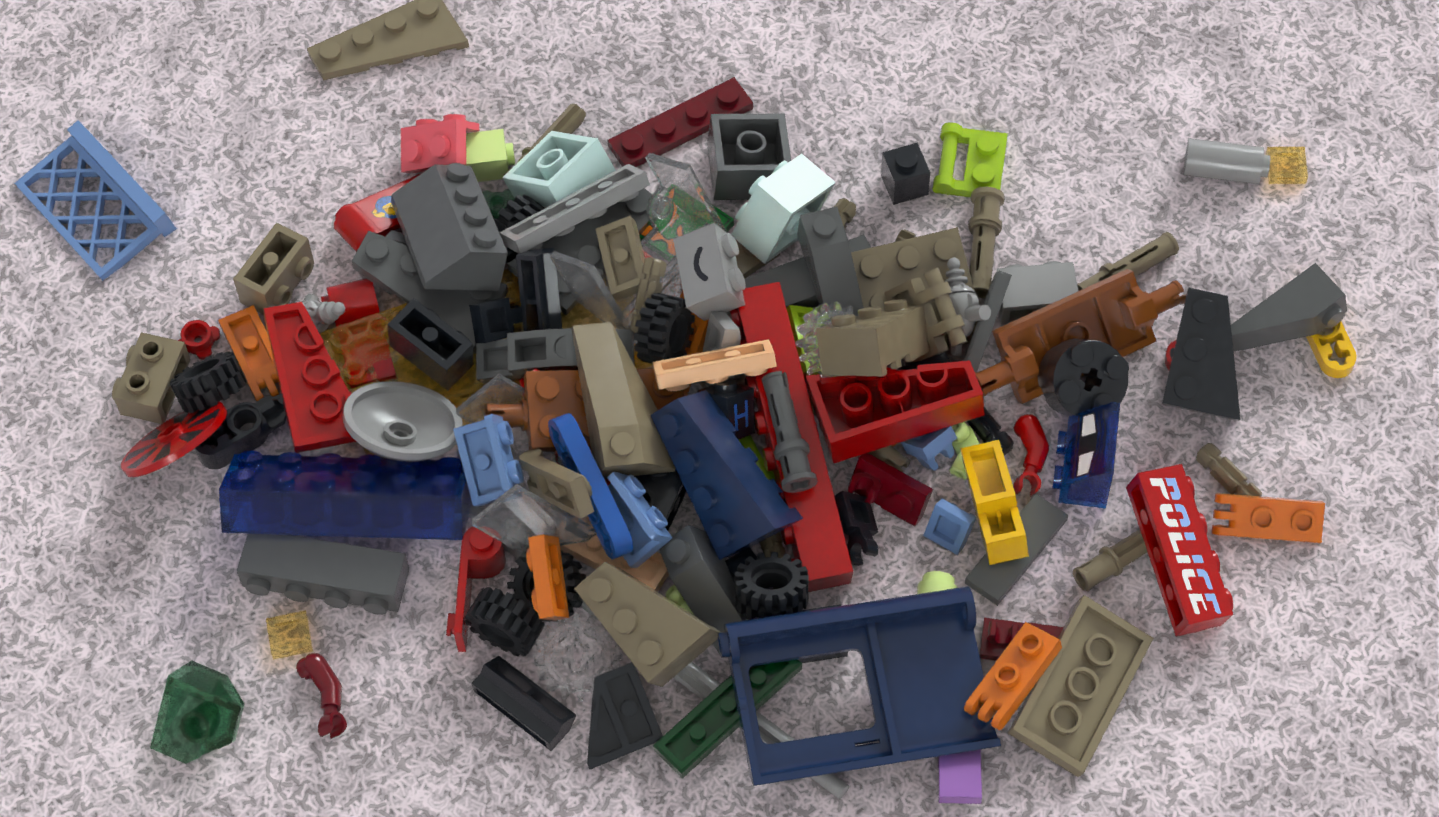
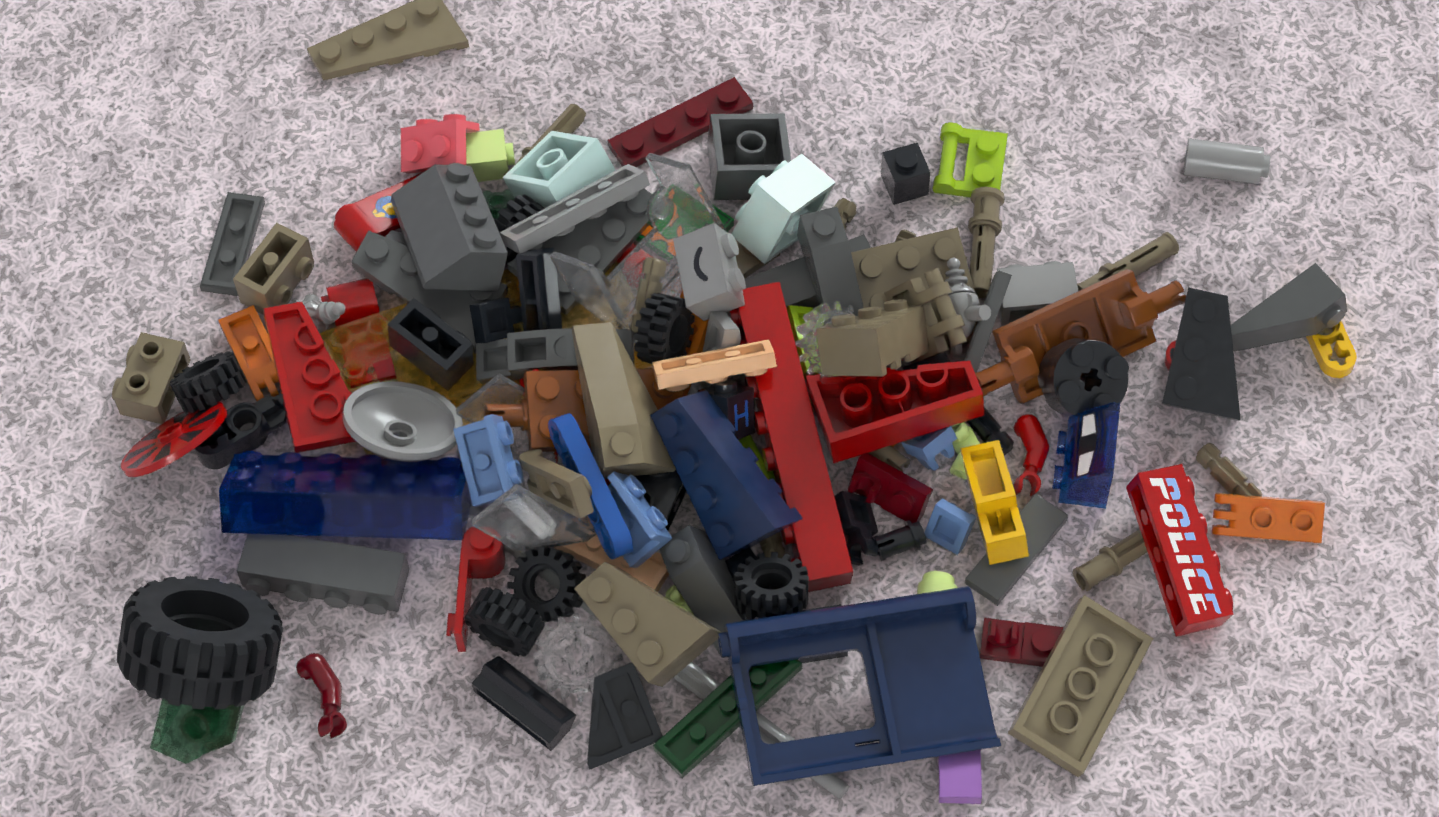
medium blue fence [14,120,177,281] -> none
red plate [178,320,221,360] -> none
clear yellow tile [266,610,313,660] -> none
orange plate [526,534,569,620] -> none
dark tan plate [595,216,645,301] -> none
dark grey pin [761,371,818,493] -> none
orange hinge [964,622,1062,730] -> none
clear yellow tile [1266,147,1308,184] -> none
none -> black tyre [117,576,283,709]
none -> dark grey tile [200,192,265,296]
none -> black pin [873,520,927,561]

